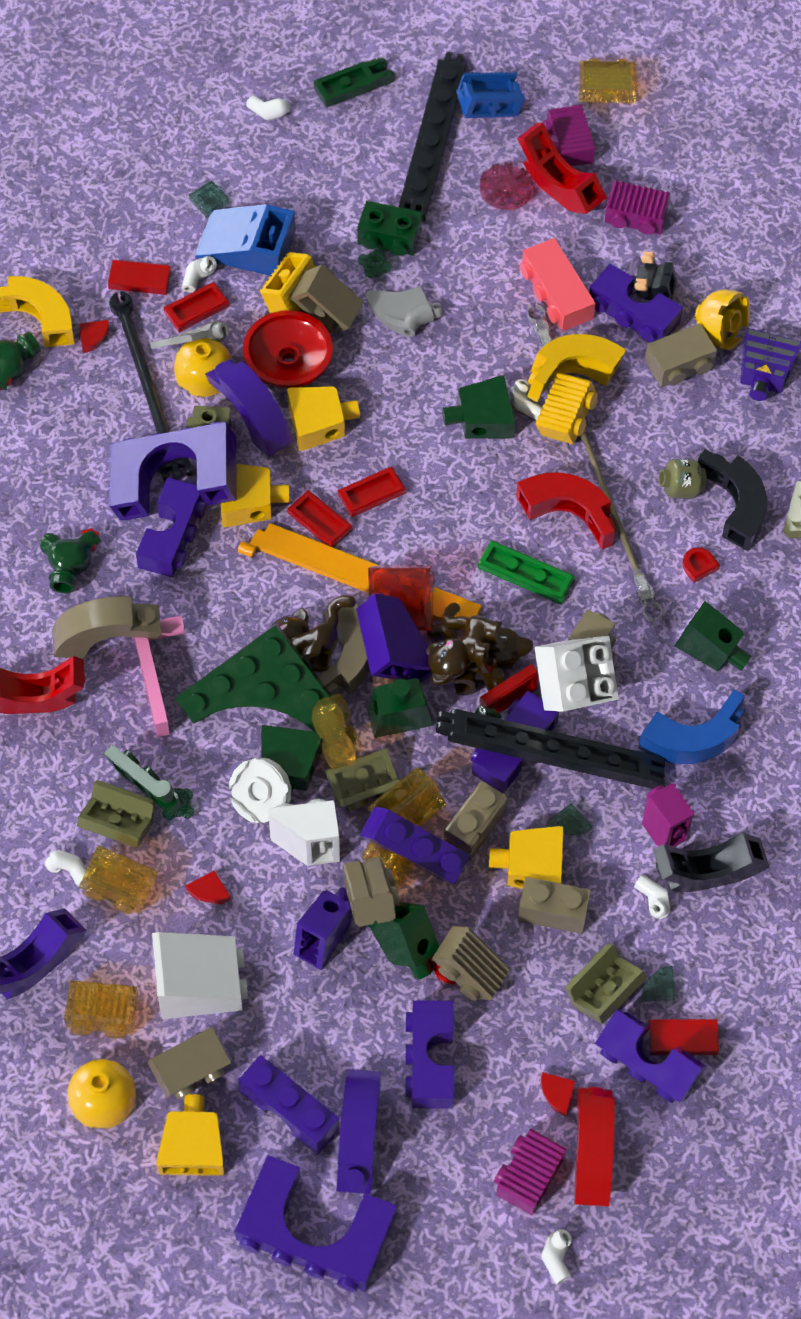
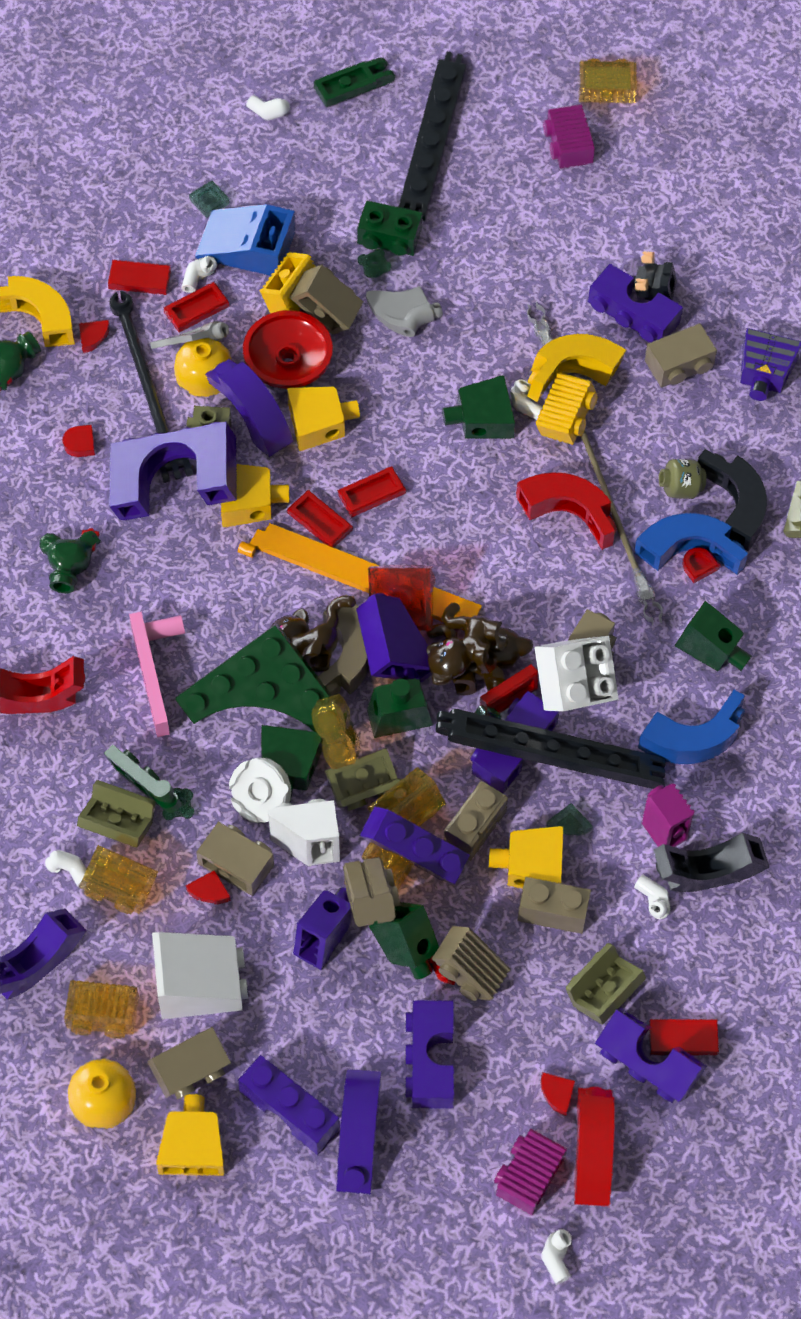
dark tan arch [52,596,161,658] -> none
dark purple arch [136,477,207,578] -> none
dark purple arch [234,1155,397,1293] -> none
blue hinge [457,72,525,118] -> none
green tile [477,540,575,605] -> none
clear pink wheel [479,162,533,210] -> none
red arch [517,122,607,214] -> none
coral brick [520,238,596,332] -> none
magenta brick [604,180,670,235] -> none
tile [641,966,675,1002] -> none
yellow cylinder [695,289,750,351] -> none
none -> red tile [62,425,95,457]
none -> dark tan brick [196,821,274,896]
none -> blue arch [634,513,748,575]

